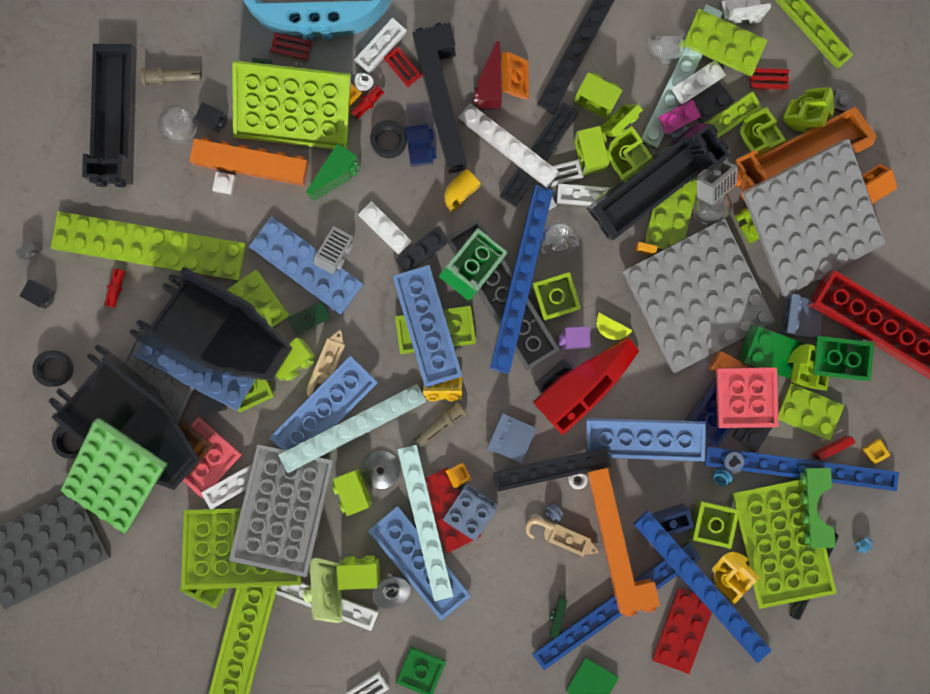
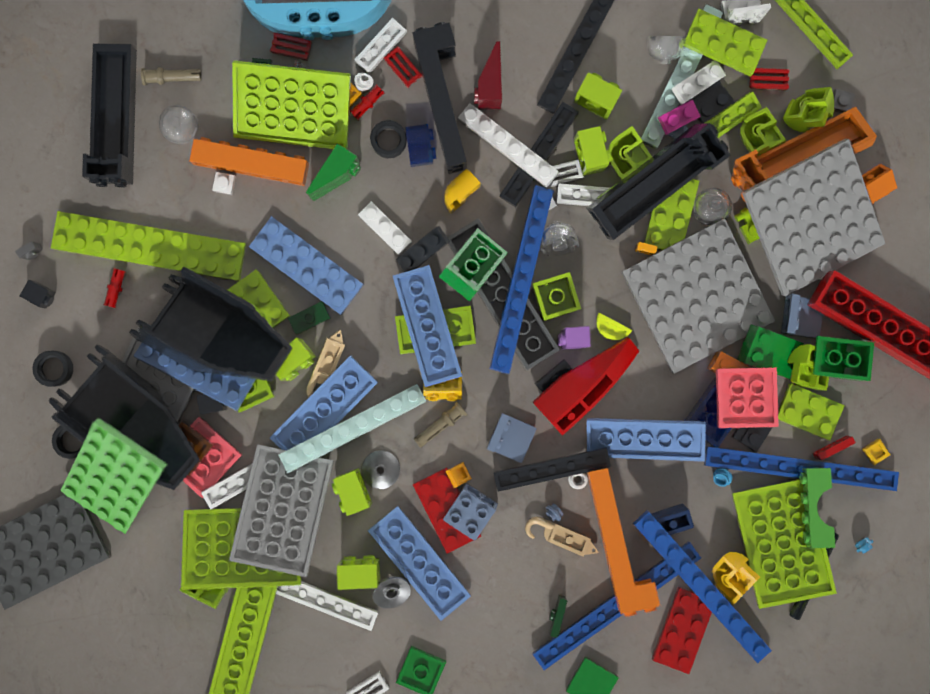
black brick [194,102,227,133] -> none
yellowish green plate [303,558,343,623] -> none
light grey brick [313,226,354,275] -> none
light aqua plate [398,445,453,601] -> none
orange plate [501,52,529,99] -> none
lime plate [600,104,643,137] -> none
lime brick [688,500,739,549] -> none
light grey brick [697,160,738,205] -> none
sand blue tile [723,452,744,471] -> none

